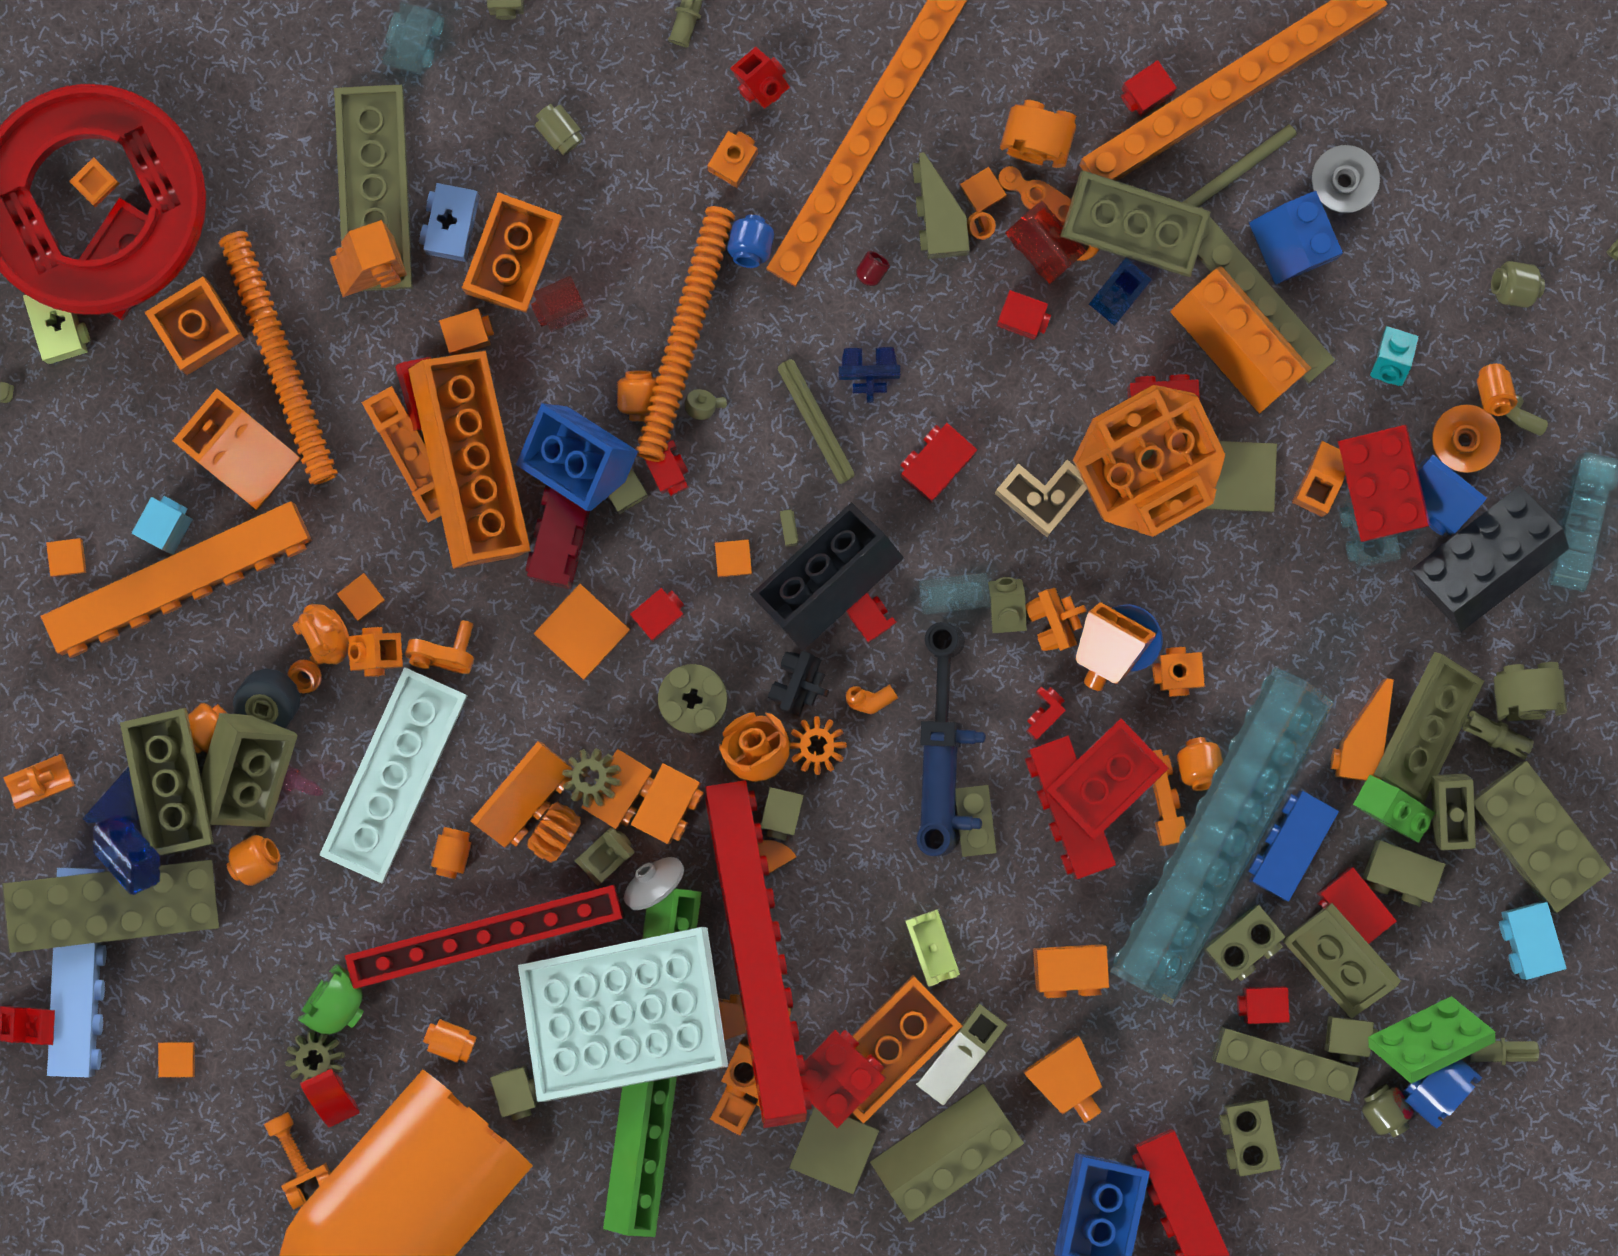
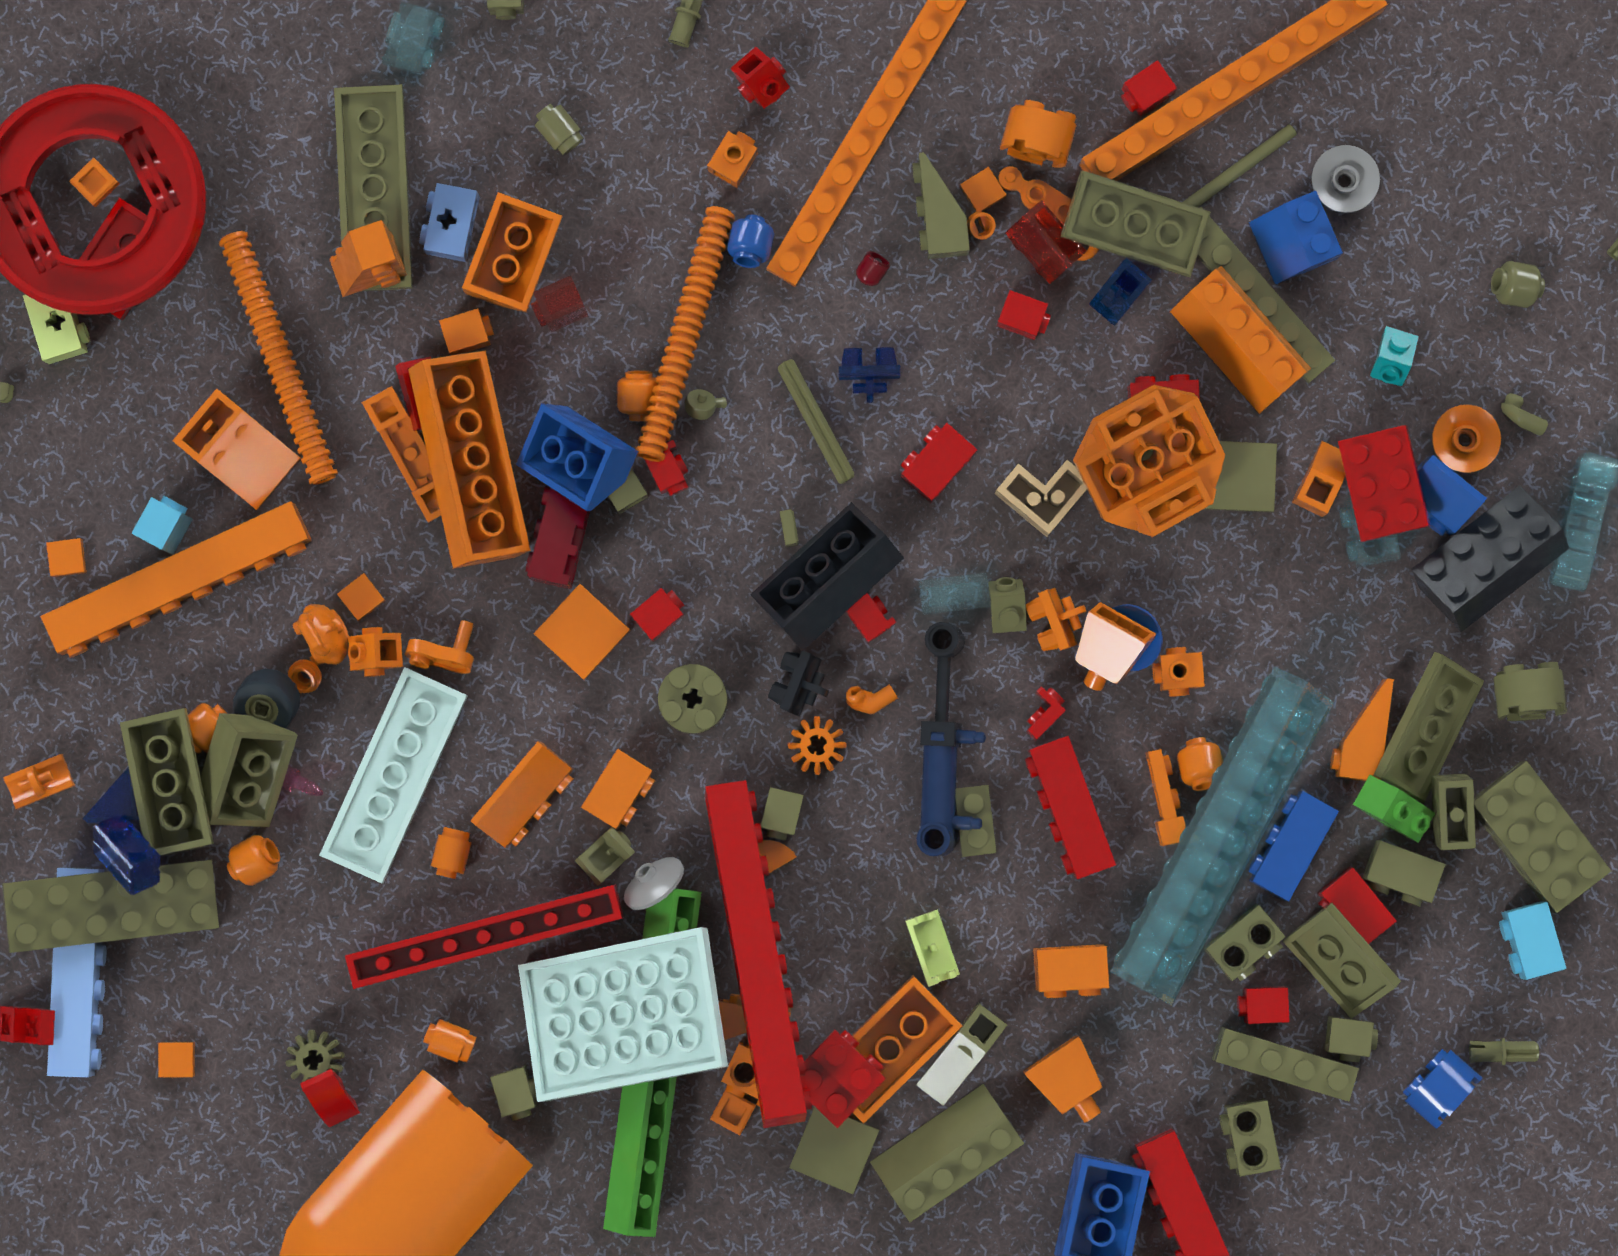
orange brick [145,276,245,375] -> none
orange bar [264,1112,331,1210] -> none
bright green cylinder [298,964,364,1035] -> none
orange gear [528,802,581,863] -> none
olive gear [563,748,622,807] -> none
orange brick [631,763,704,844] -> none
orange tile [715,540,752,577] -> none
orange cylinder [719,712,790,782] -> none
red plate [1046,718,1169,840] -> none
olive head [1362,1084,1414,1138] -> none
bright green plate [1368,996,1495,1084] -> none
olive pin [1463,710,1534,759] -> none
orange brick [1477,363,1517,416] -> none

